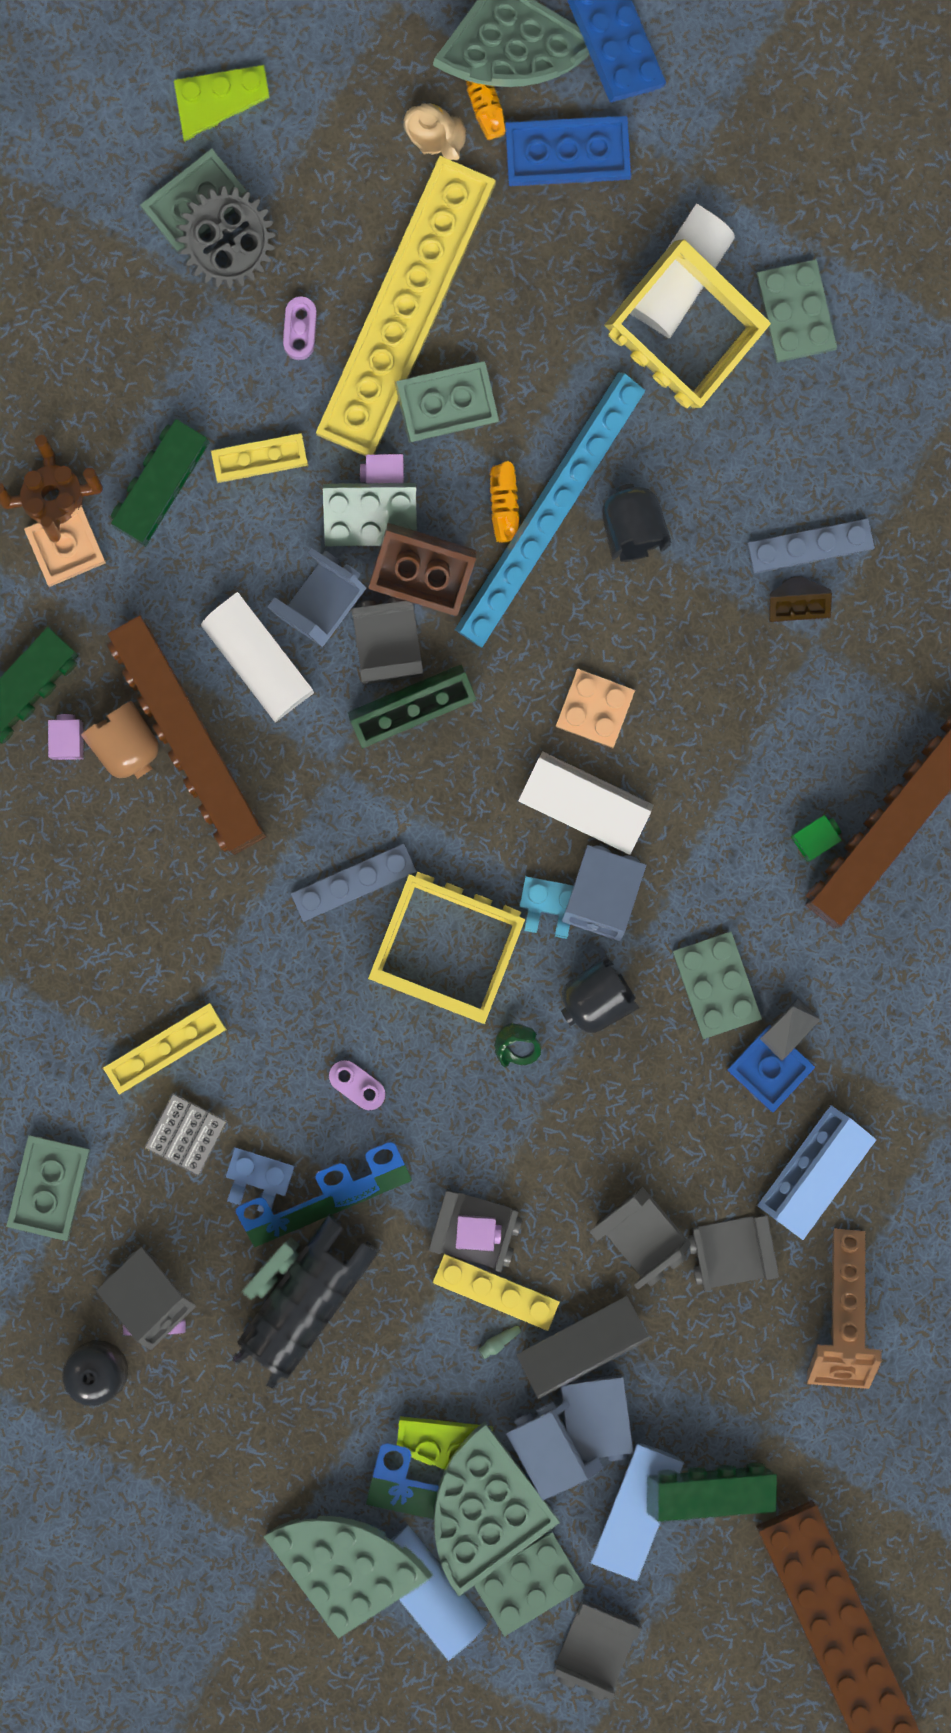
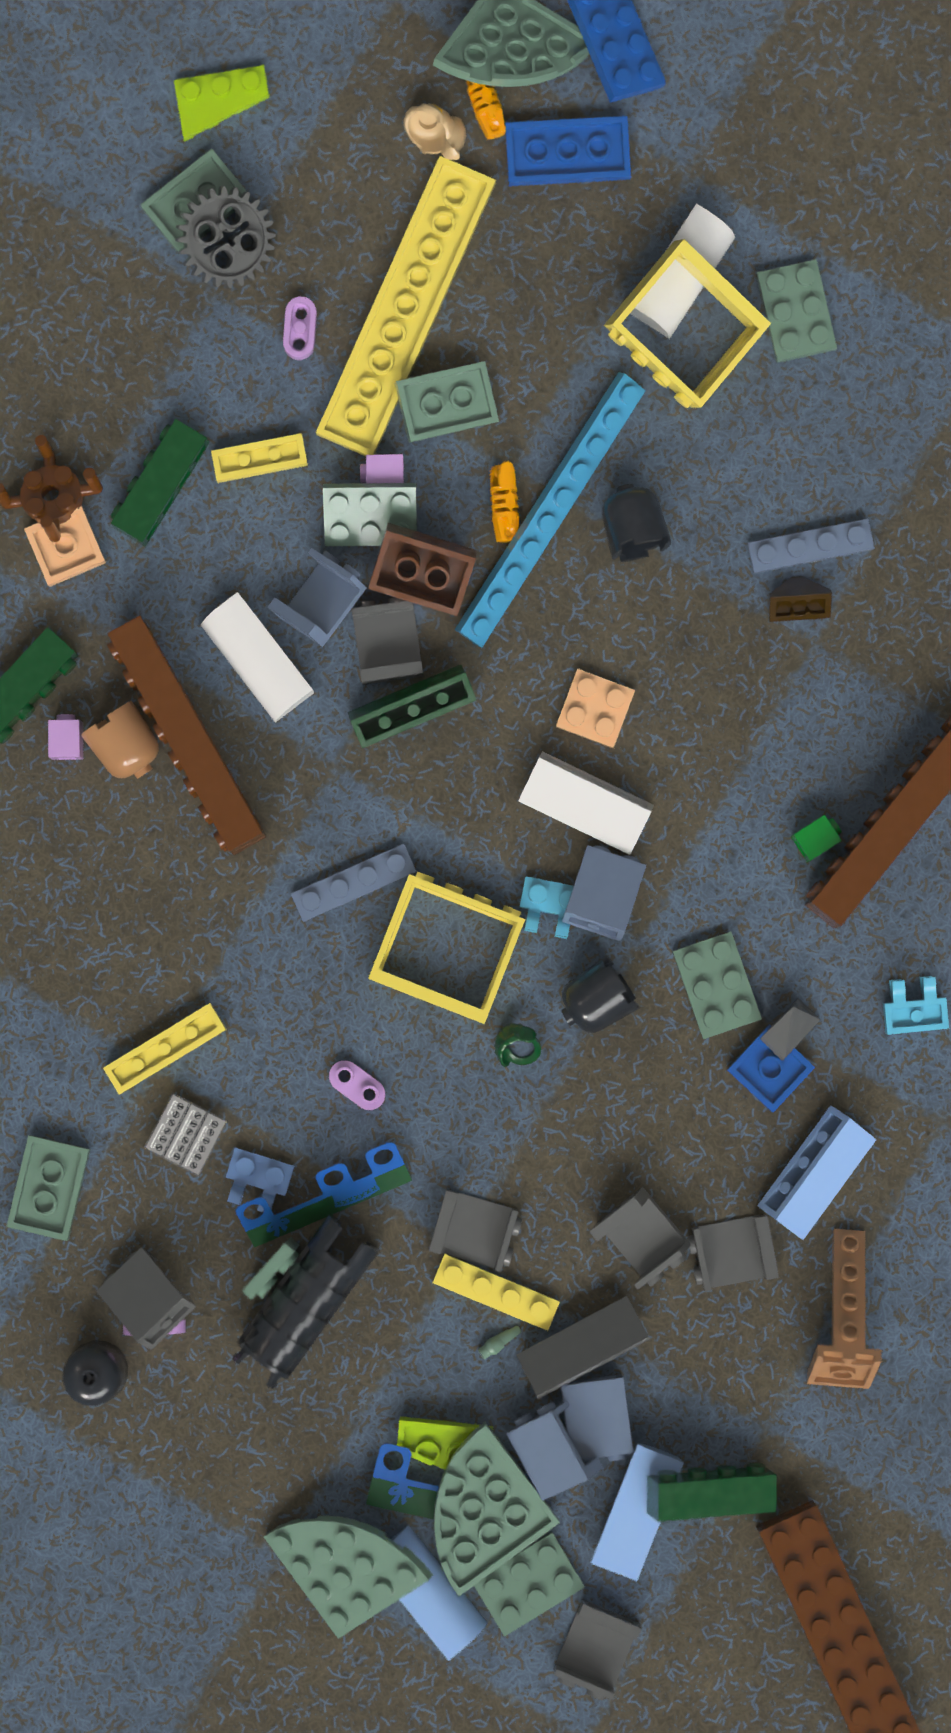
lavender brick [456,1215,501,1251] -> none
none -> medium azure plate [883,976,949,1035]

